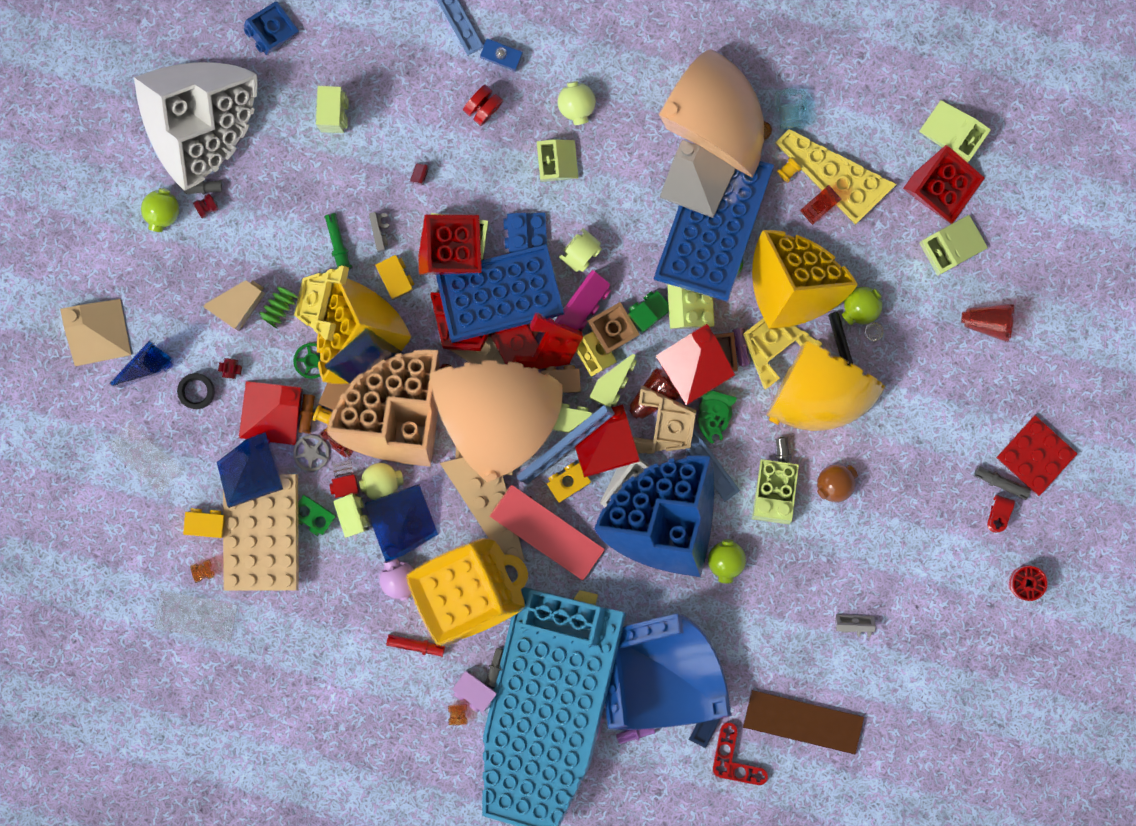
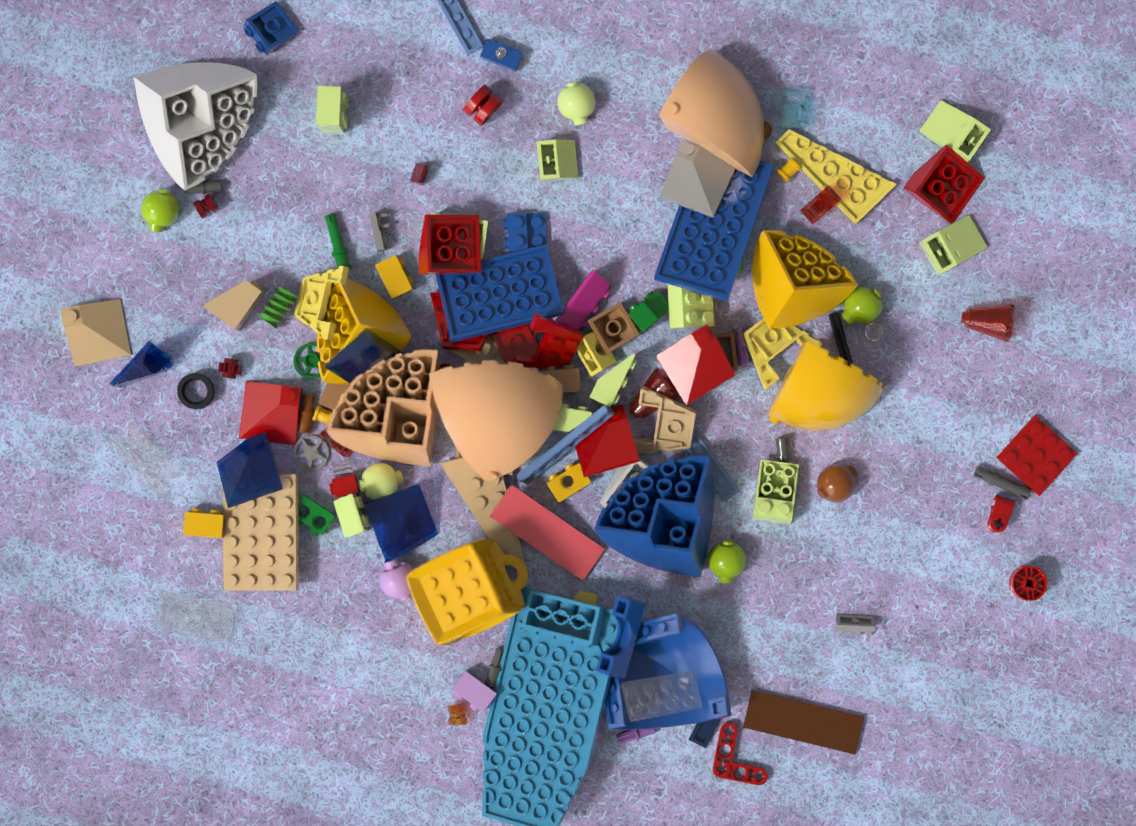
clear orange wheel [190,560,215,583] -> none
red pin [386,634,445,657] -> none
yellowish green brick [559,228,602,272] -> none
green piece [698,390,737,444] -> none
none -> blue arch [596,596,646,679]
none -> clear plate [621,670,703,722]

